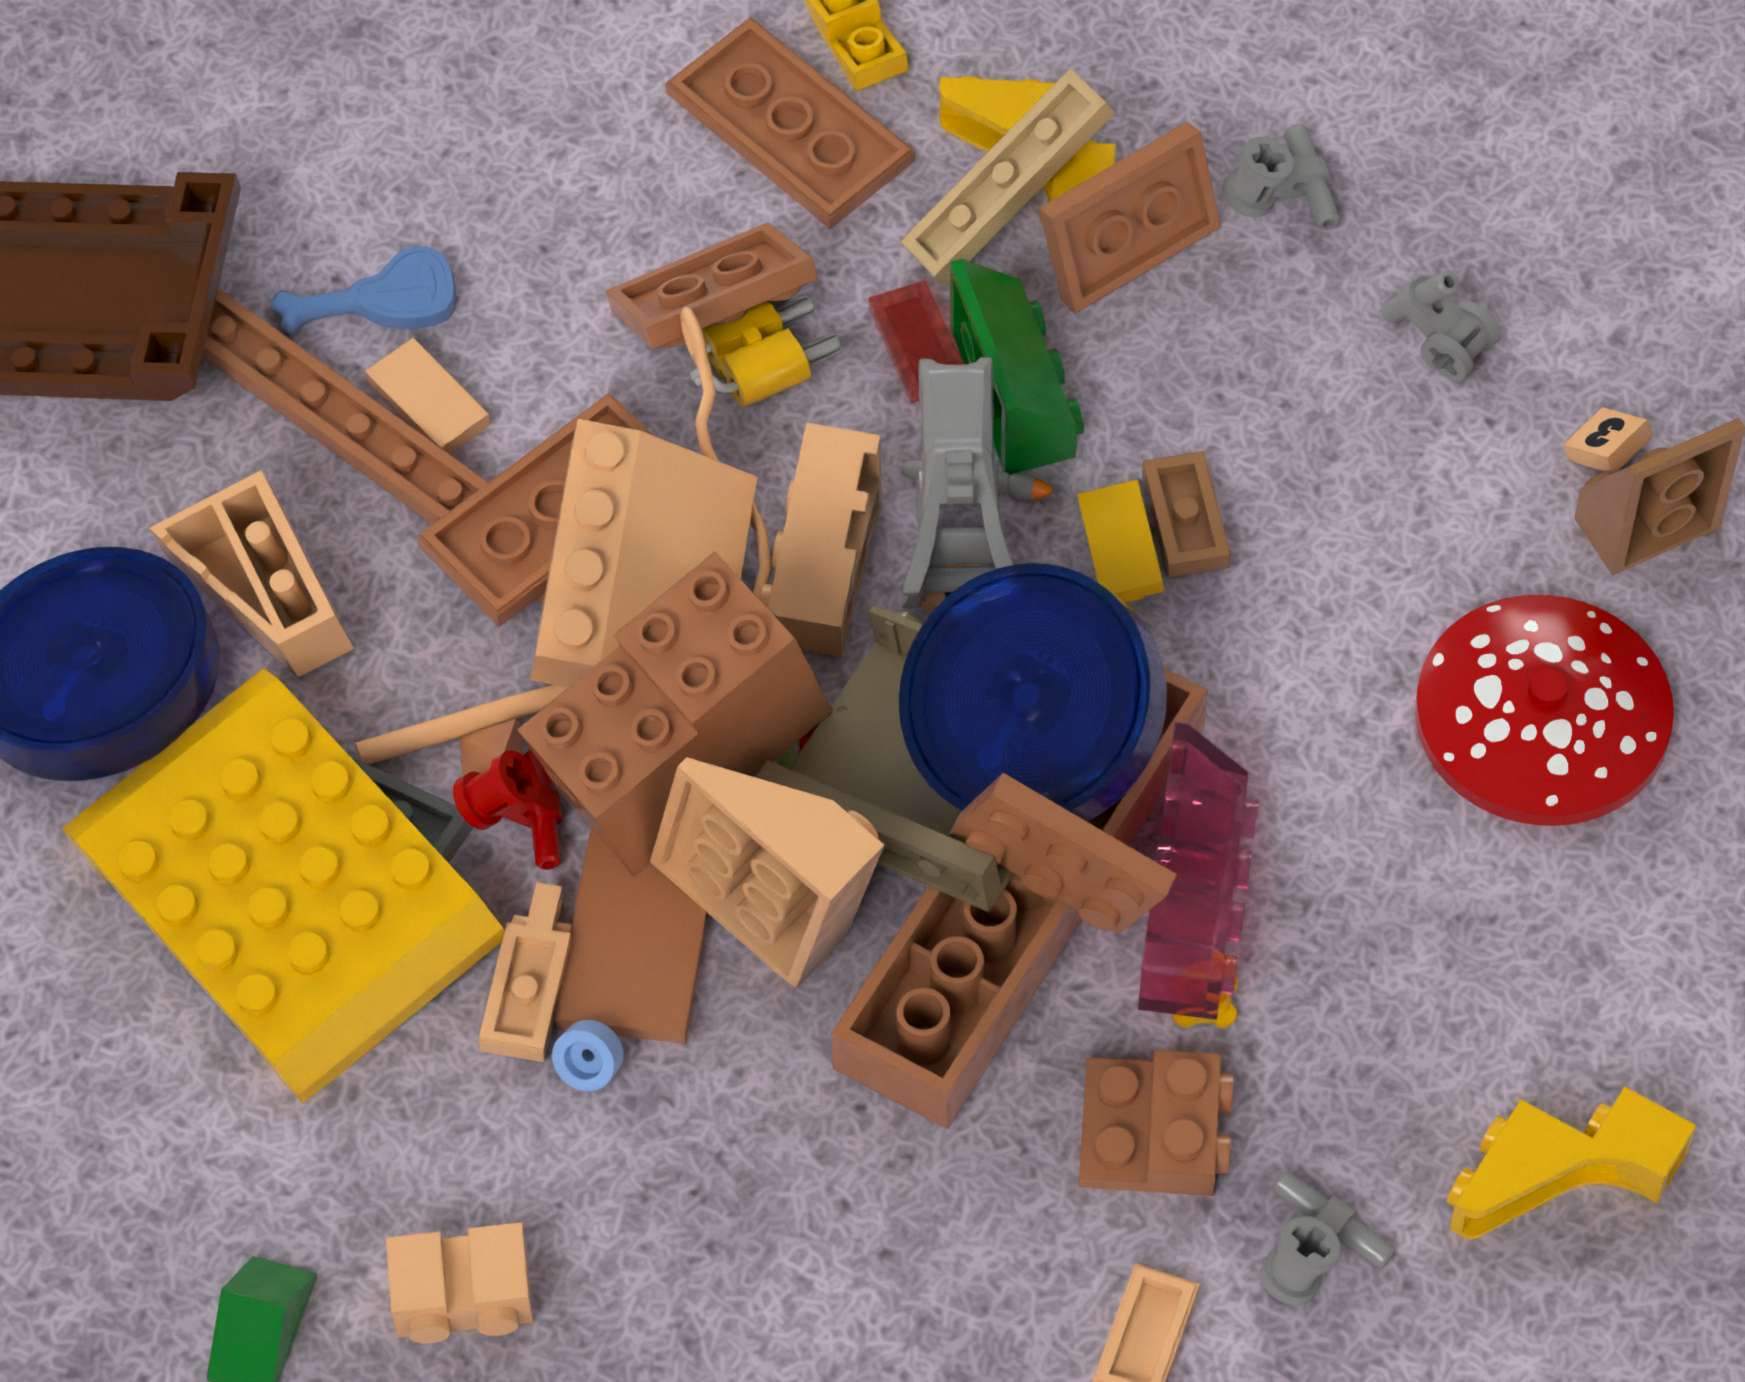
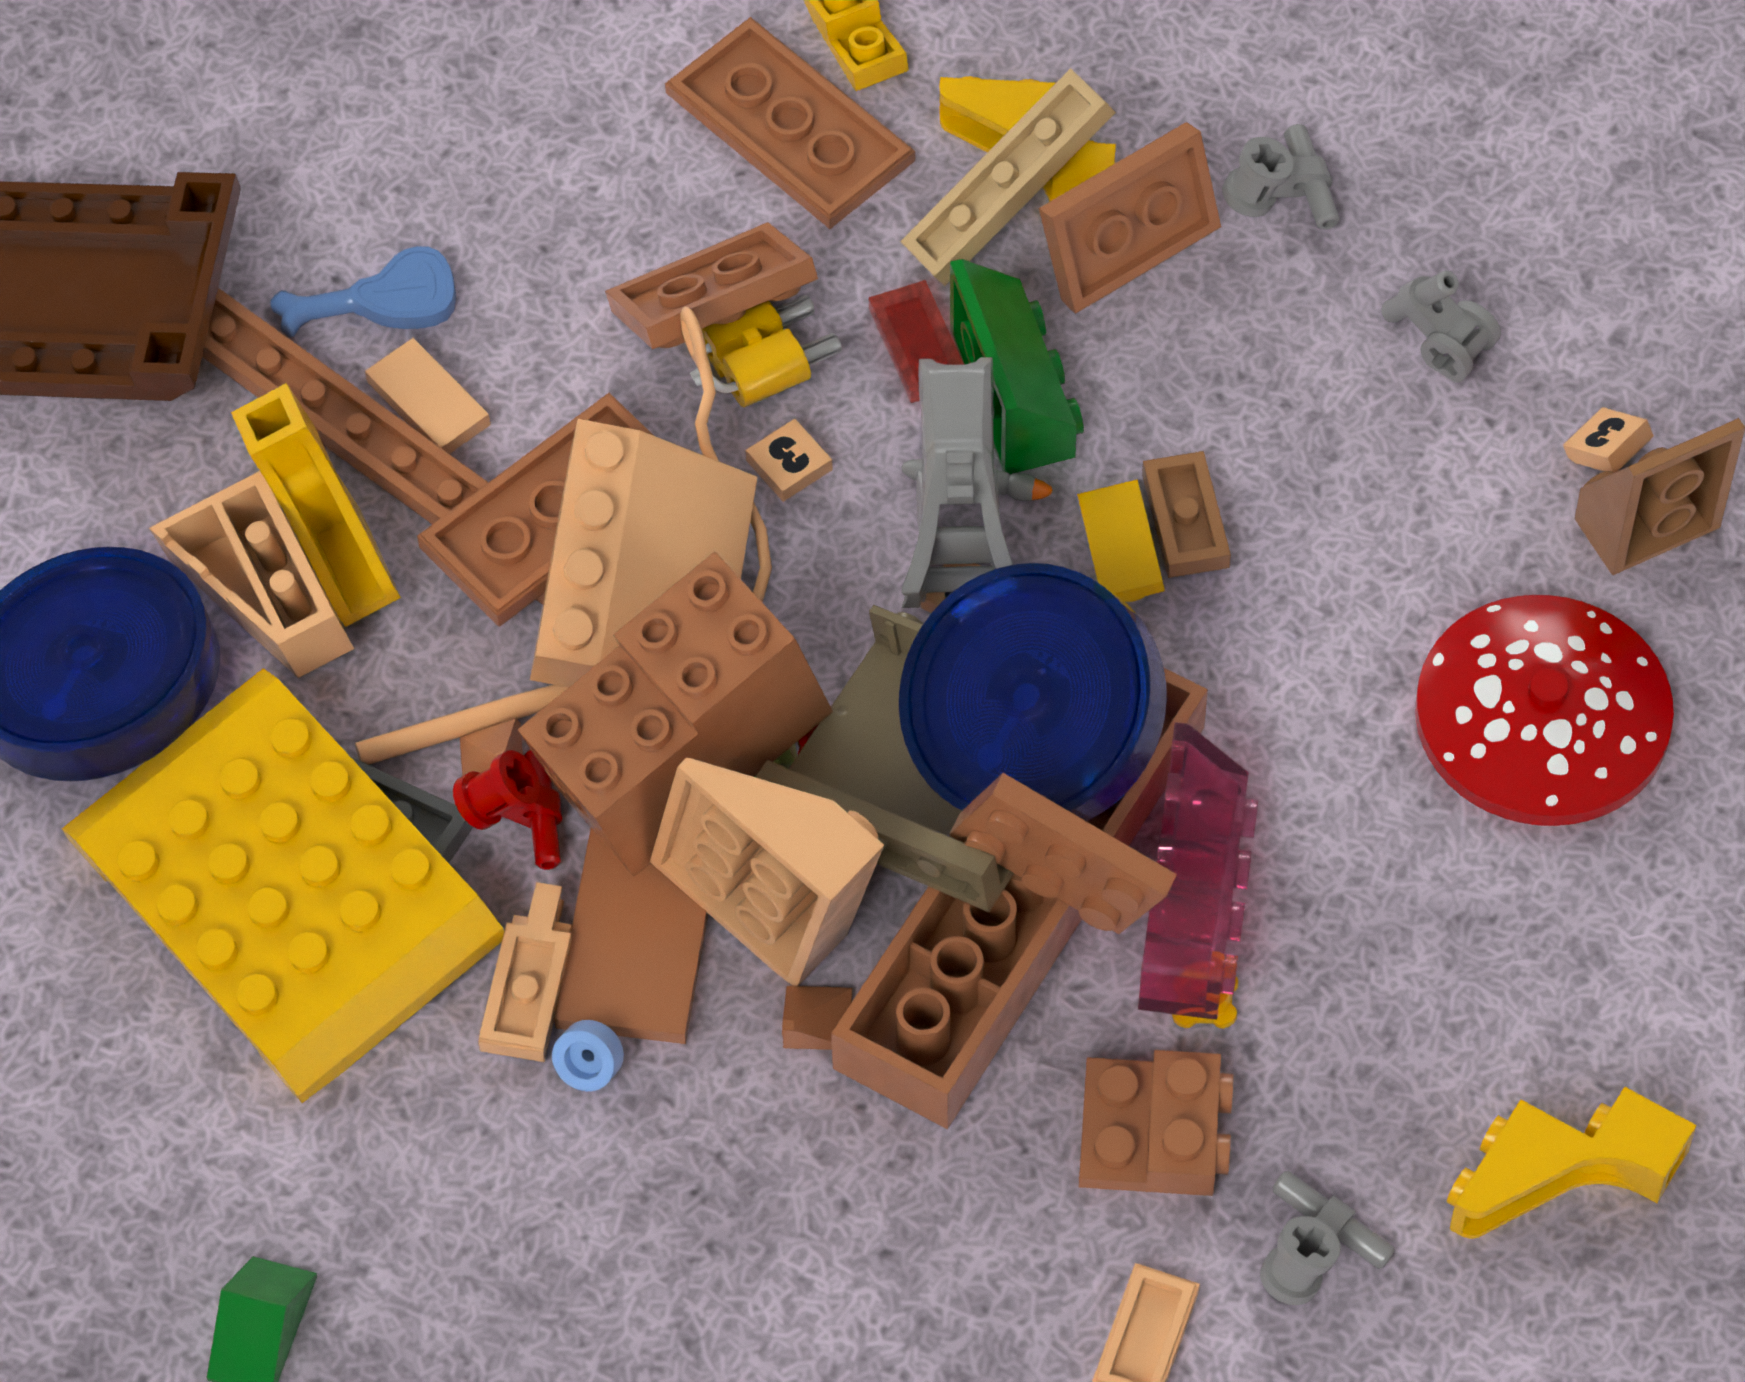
light nougat brick [386,1222,533,1344] -> none
light nougat wedge [760,422,882,657] -> none
none -> yellow arch [231,383,401,627]
none -> light nougat tile [745,419,833,502]
none -> nougat slope [782,986,852,1050]

